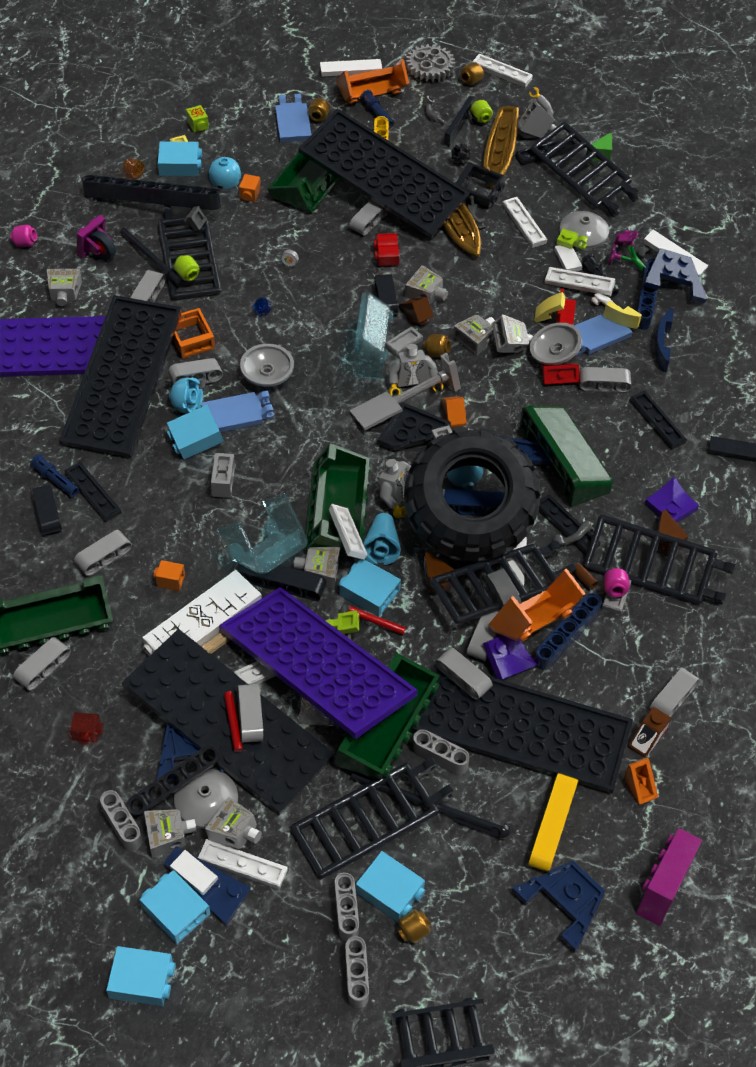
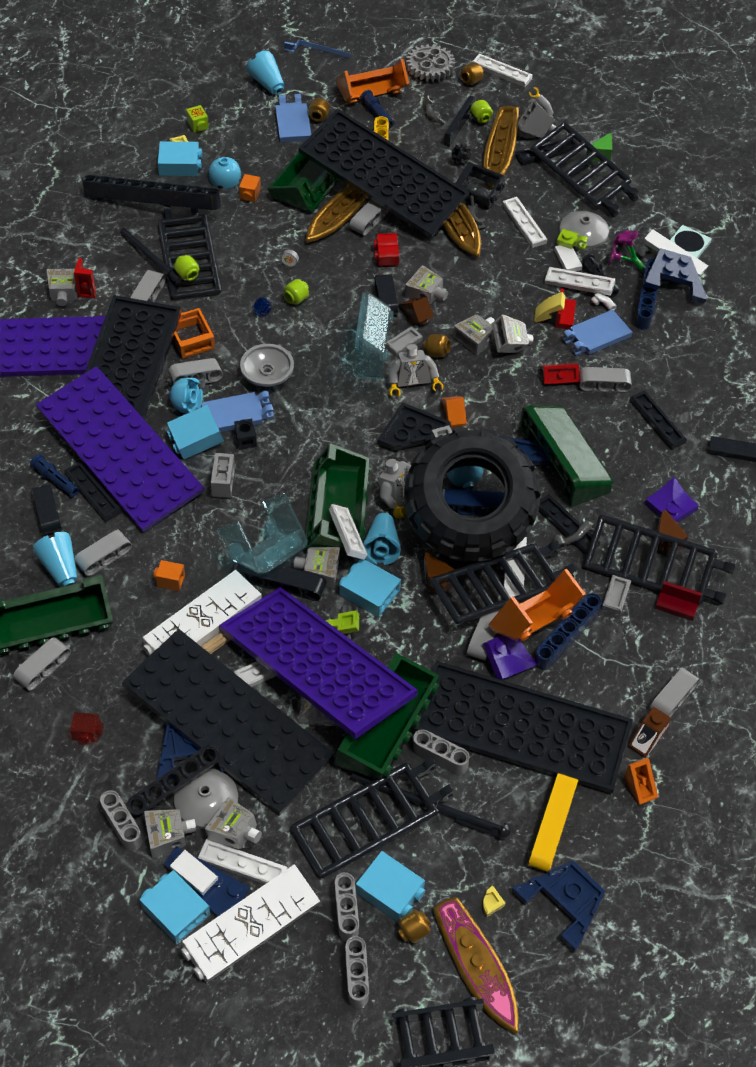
dark pink head [10,225,37,248] -> none
plate [77,215,116,260] -> none
medium azure brick [106,946,176,1006] -> none
clear orange hat [123,158,145,178] -> none
dark grey tile [184,206,207,231] -> none
red bar [224,691,243,752] -> none
light grey beam [237,684,263,742] -> none
white tile [320,59,382,77] -> none
red bar [348,606,406,635] -> none
light grey piece [350,353,461,430] -> none
light grey beam [435,648,493,700] -> none
dark grey slope [485,568,522,608] -> none
light grey dish [530,323,582,365] -> none
reddish brown axle [573,563,598,590] -> none
light yellow slope [603,301,642,329] -> none
dark pink head [603,568,630,597] -> none
magenta wedge [636,828,702,926] -> none
dark blue slope [655,309,674,372] -> none
none -> medium azure cone [33,532,78,587]
none -> dark purple plate [36,366,205,532]
none -> red panel [74,258,96,299]
none -> white brick [181,864,320,983]
none -> black brick [234,418,257,450]
none -> medium azure cone [246,51,284,94]
none -> lime head [283,279,309,305]
none -> medium blue piece [284,40,350,58]
none -> pearl gold piece [306,185,368,243]
none -> pearl gold piece [433,897,519,1034]
none -> light yellow tile [483,886,505,917]
none -> dark red panel [655,581,702,621]
none -> black tile [670,225,712,258]

